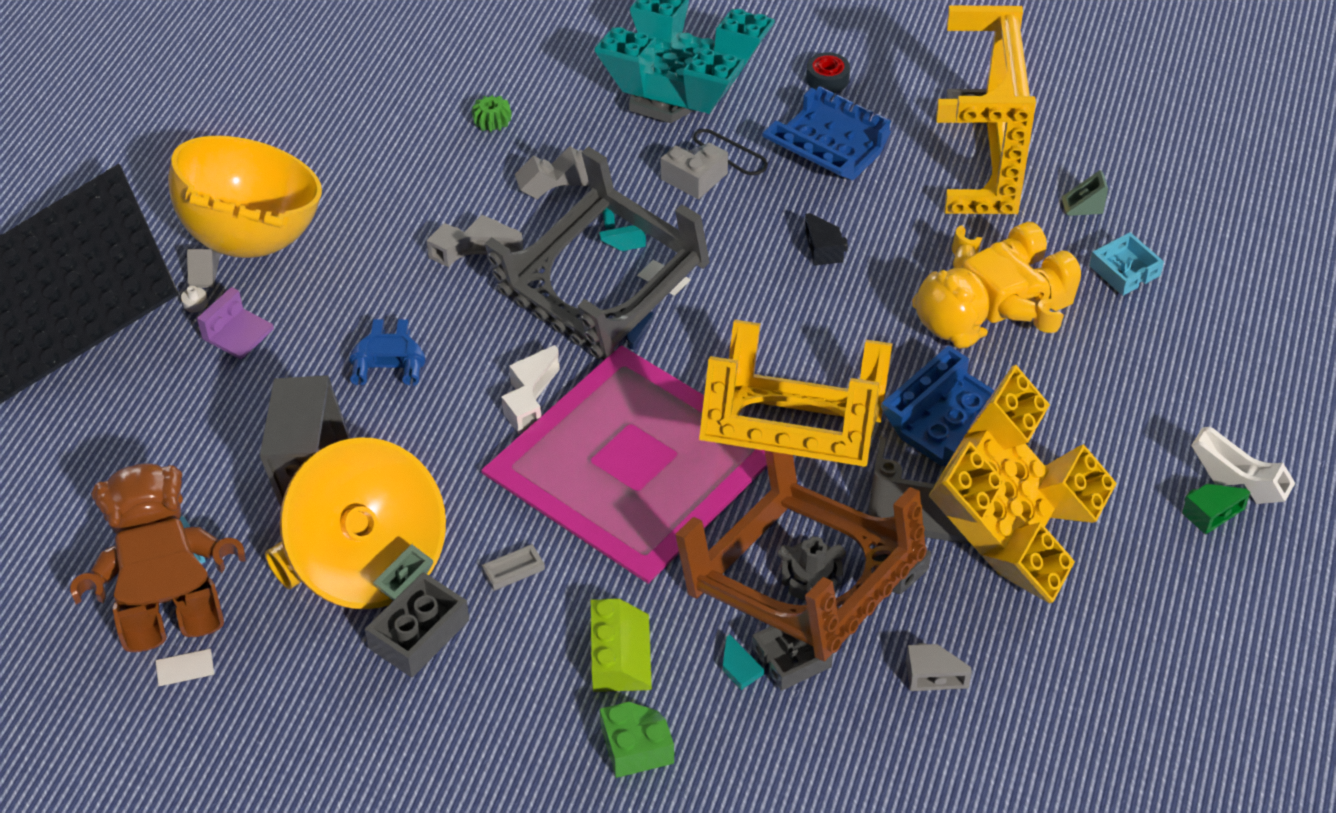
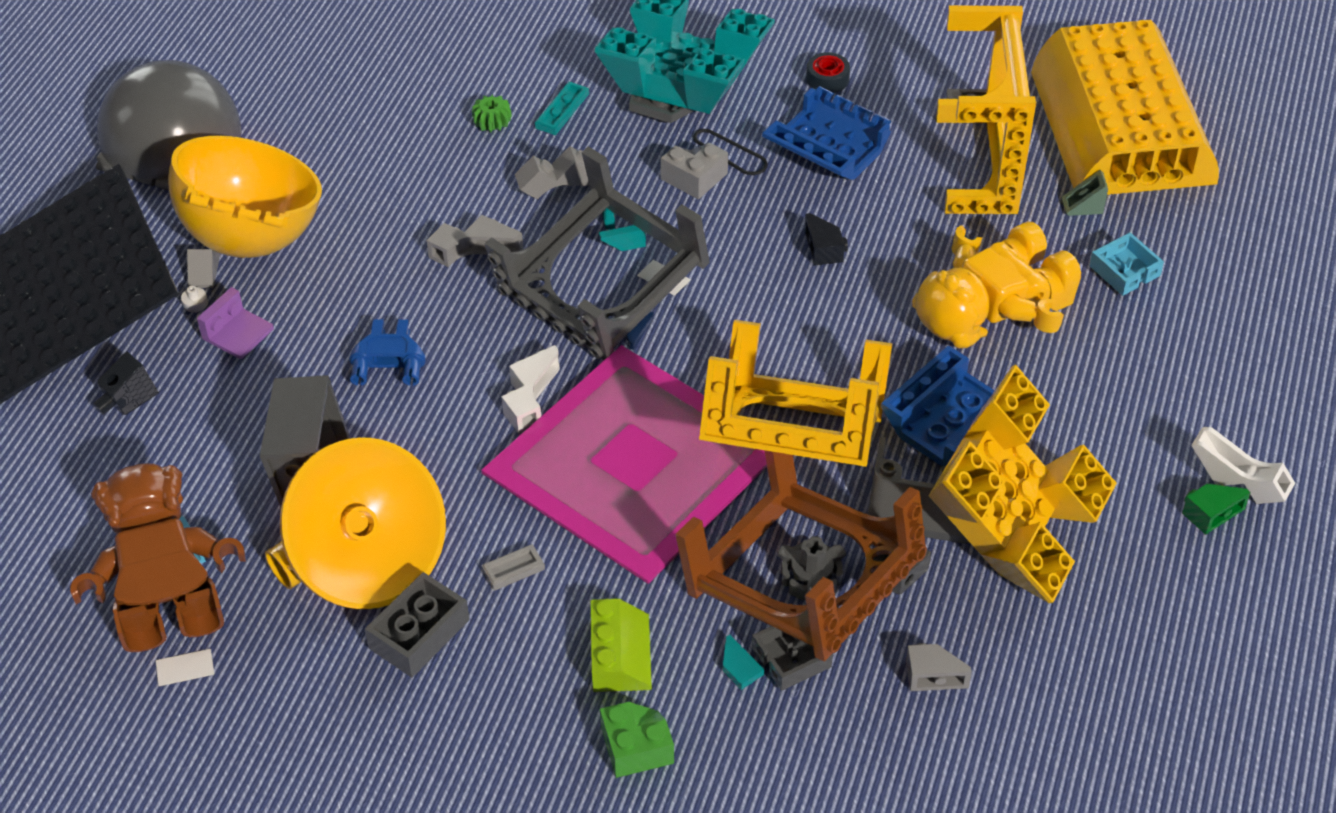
sand green slope [373,544,433,601] -> none
none -> torso [93,351,159,415]
none -> dark grey windscreen [96,60,242,191]
none -> teal tile [535,81,589,135]
none -> yellow slope [1031,20,1219,195]

